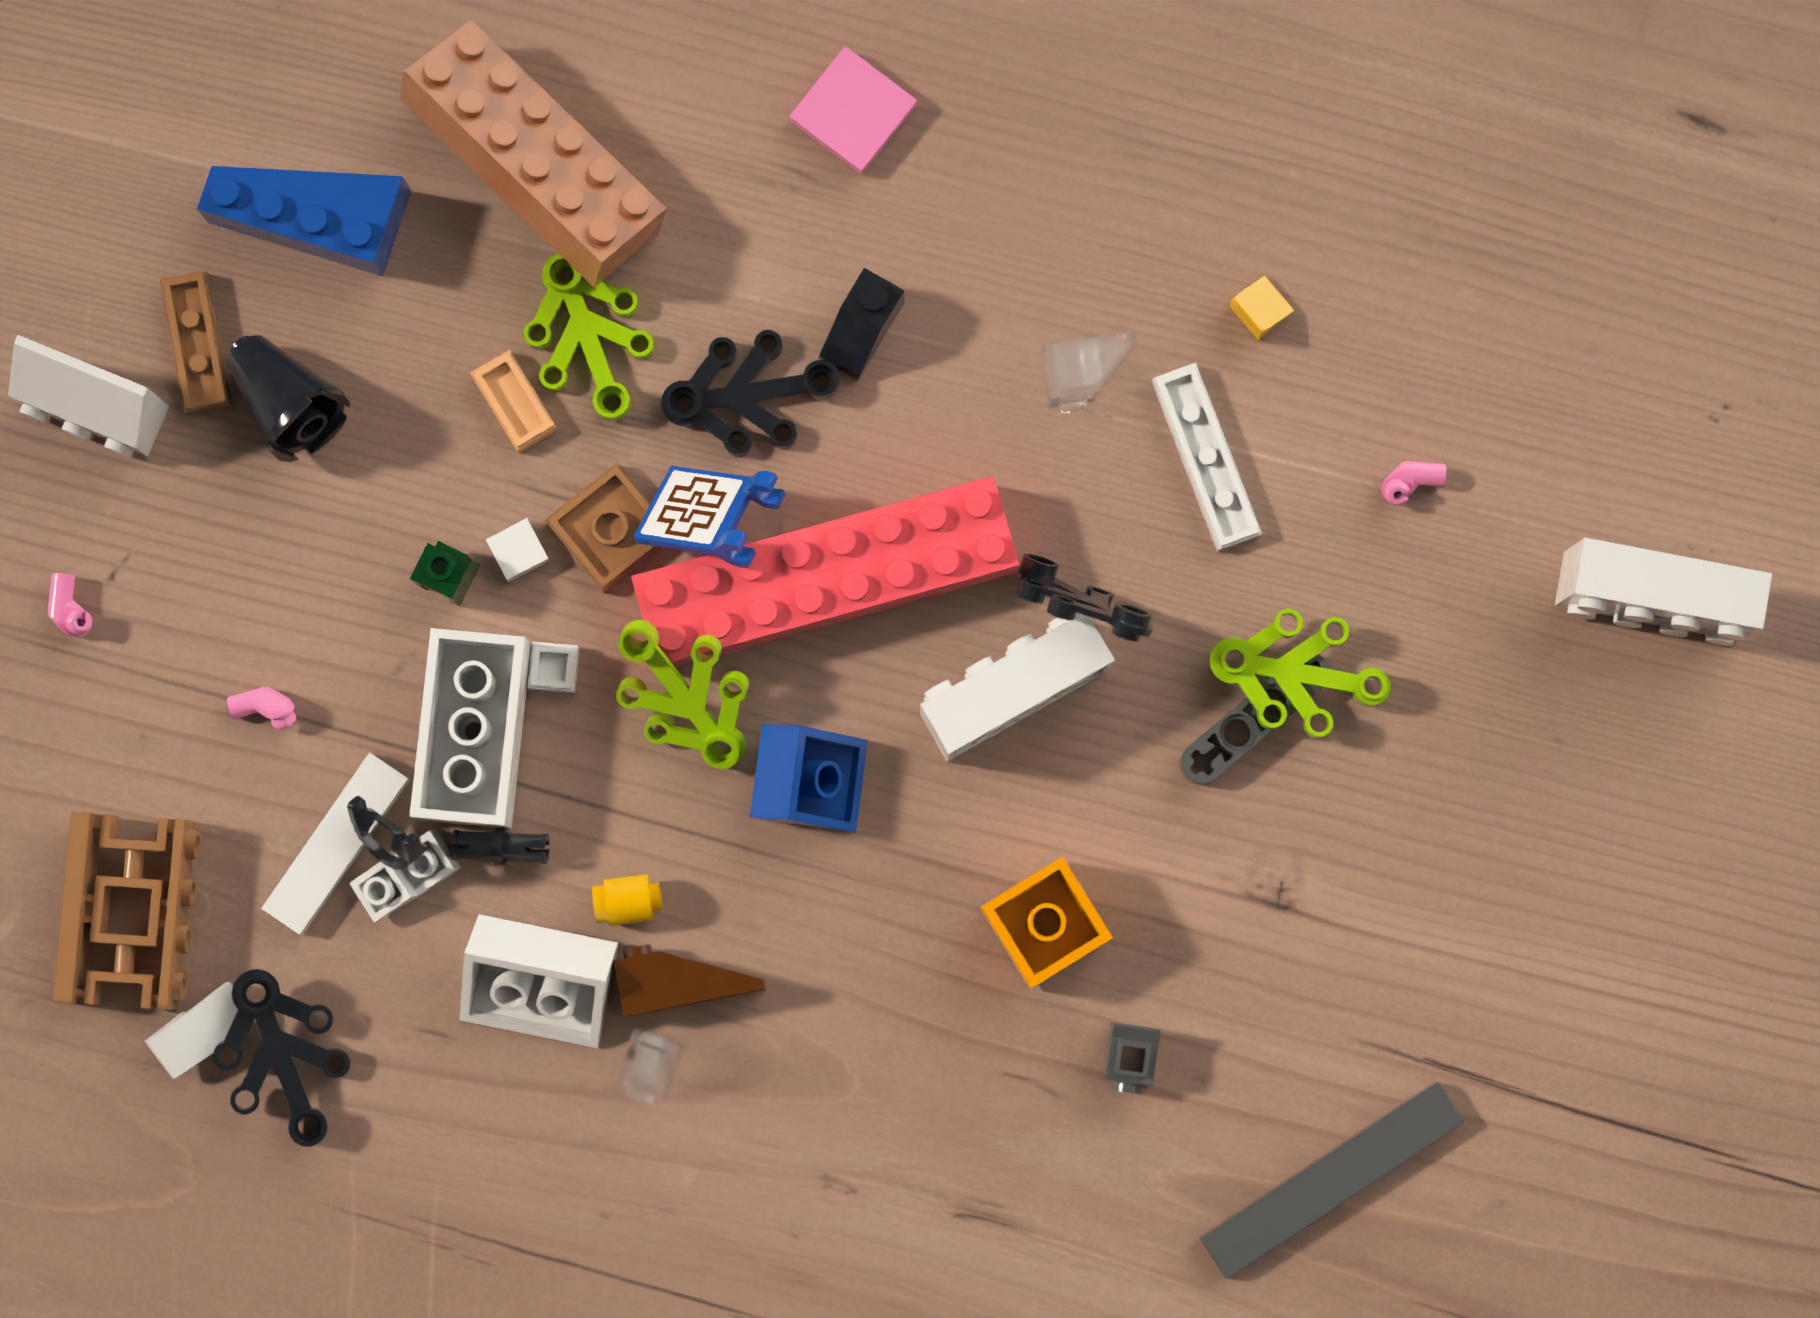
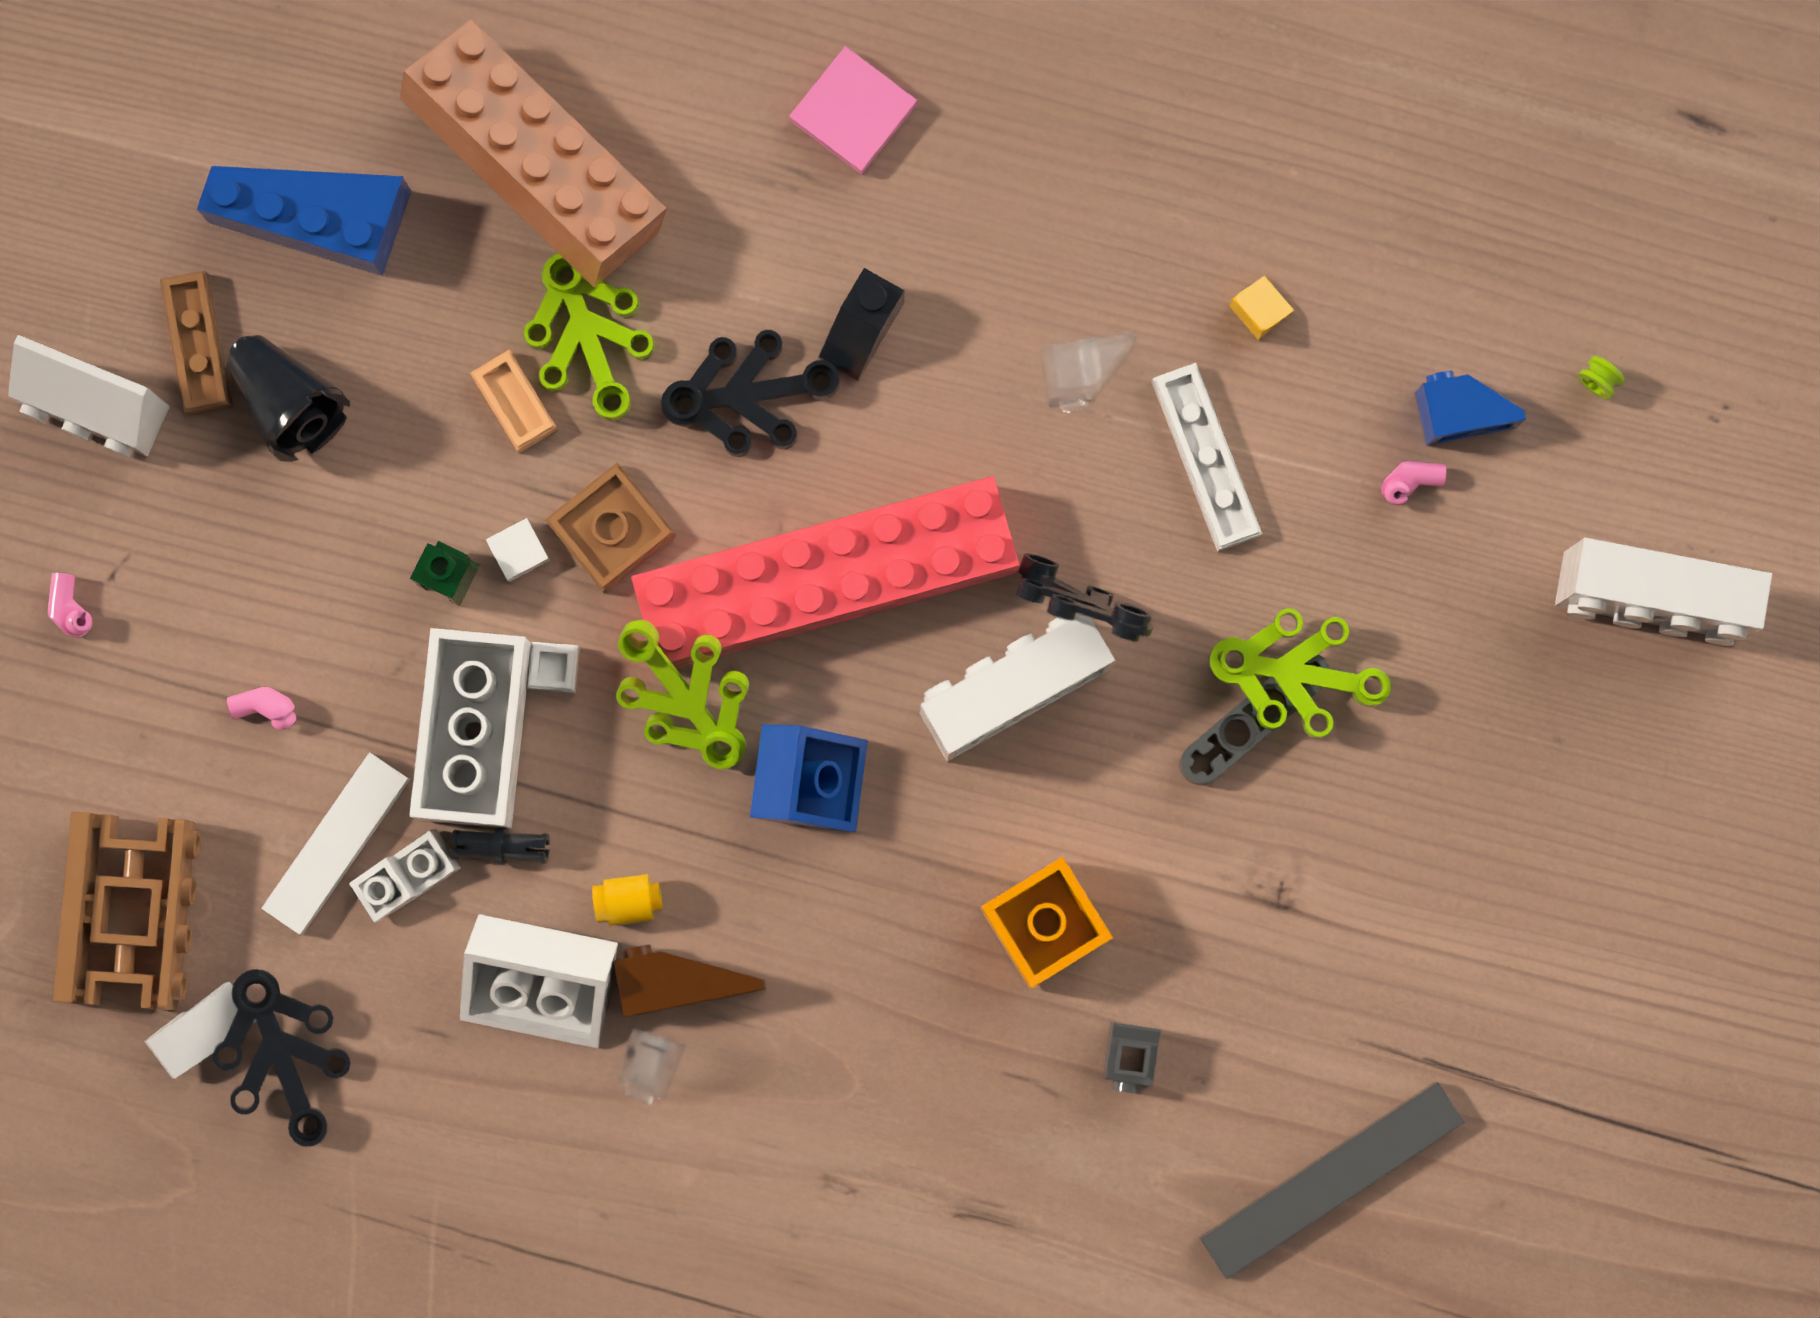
black helmet [347,795,429,870] -> none
flag [633,465,786,568] -> none
none -> blue slope [1415,371,1526,446]
none -> lime bush [1577,356,1625,400]

